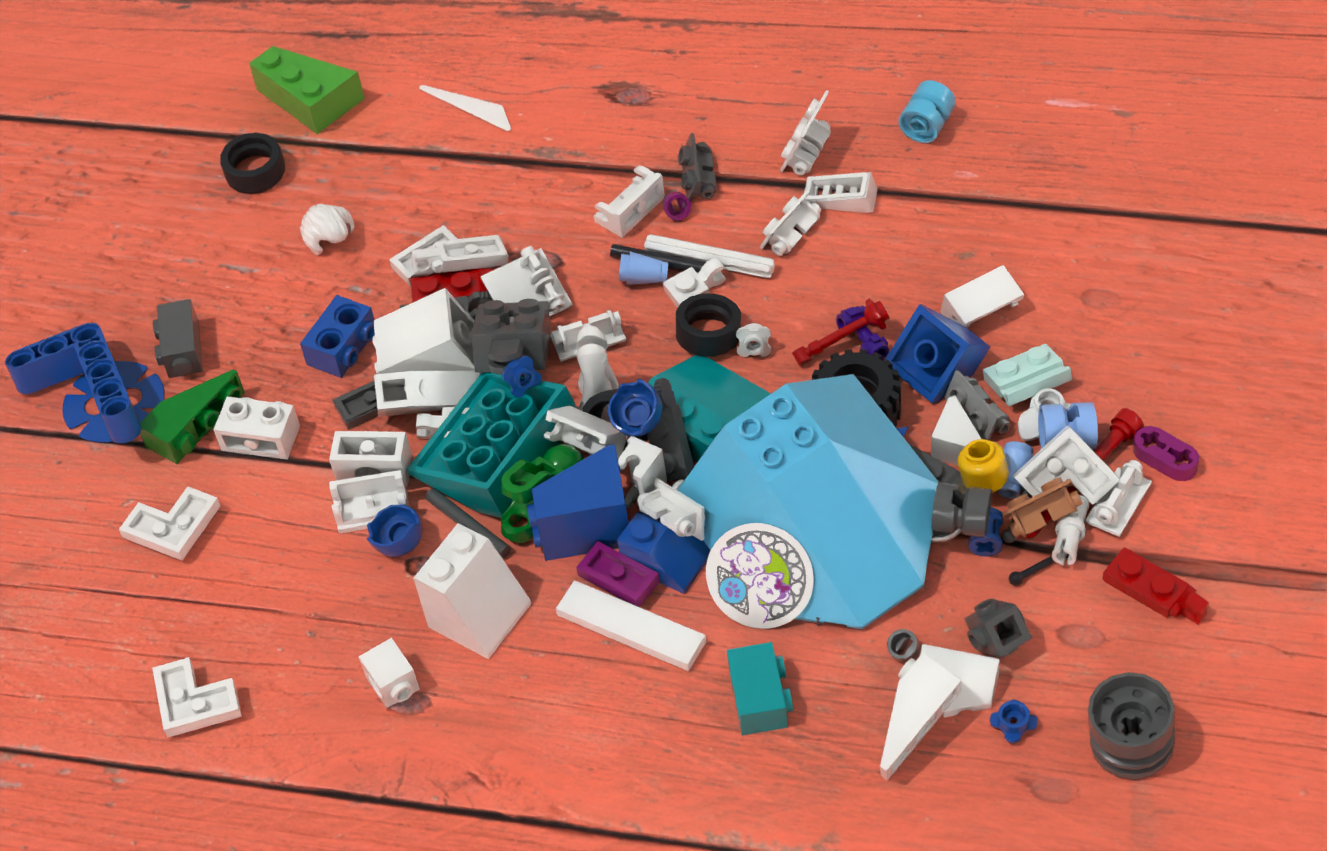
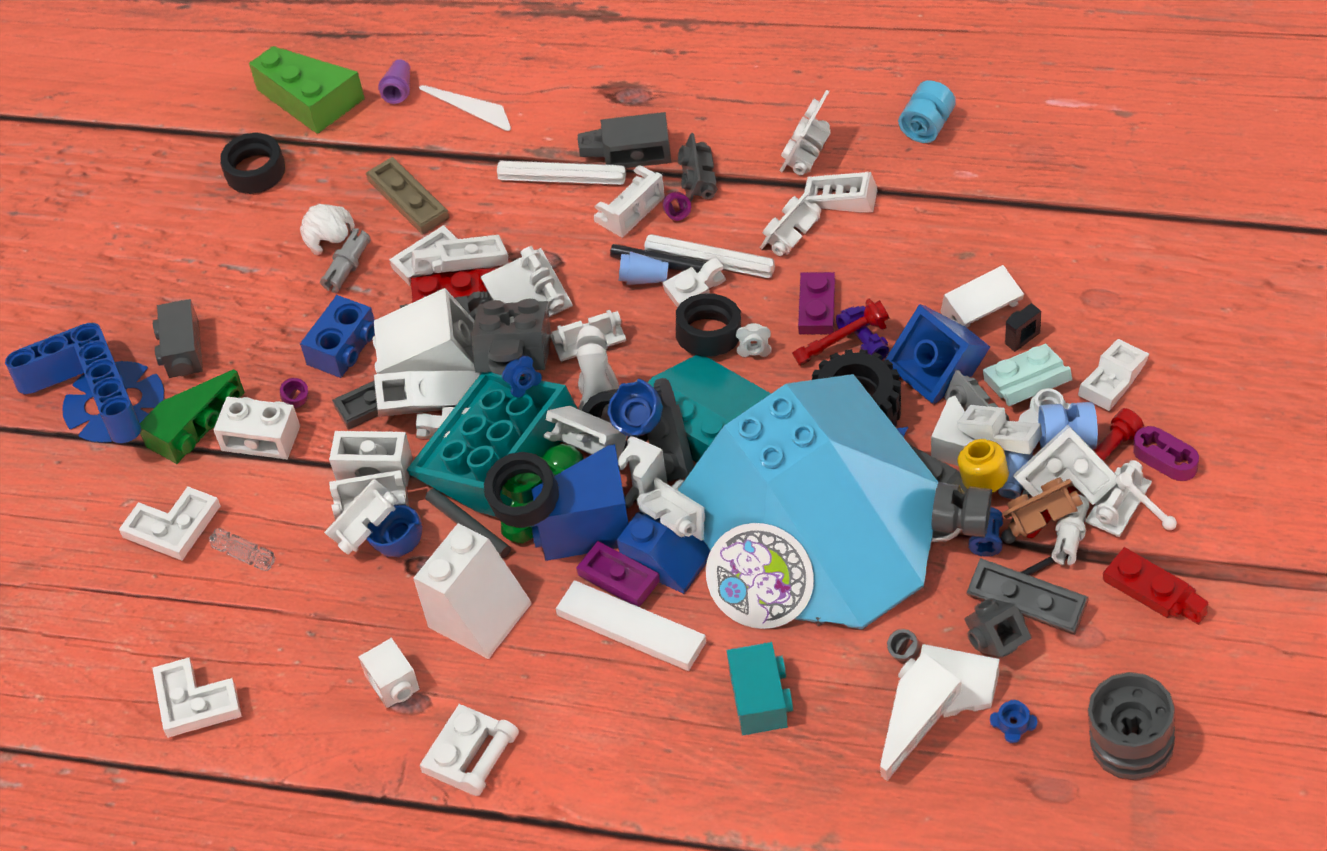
none -> clear axle [209,528,276,571]
none -> magenta hinge [280,378,308,409]
none -> light grey pin [320,228,371,293]
none -> white hinge [324,479,398,555]
none -> dark tan tile [366,157,449,235]
none -> medium lavender cone [378,60,410,104]
none -> white plate [420,704,519,796]
none -> black tyre [484,452,559,528]
none -> white axle [497,161,626,185]
none -> dark grey hinge [577,112,671,168]
none -> magenta plate [798,272,835,335]
none -> white slope [957,405,1042,455]
none -> dark grey tile [966,558,1089,635]
none -> black plate [1005,303,1042,352]
none -> white slope [1078,339,1149,411]
none -> white hinge [1116,472,1177,530]

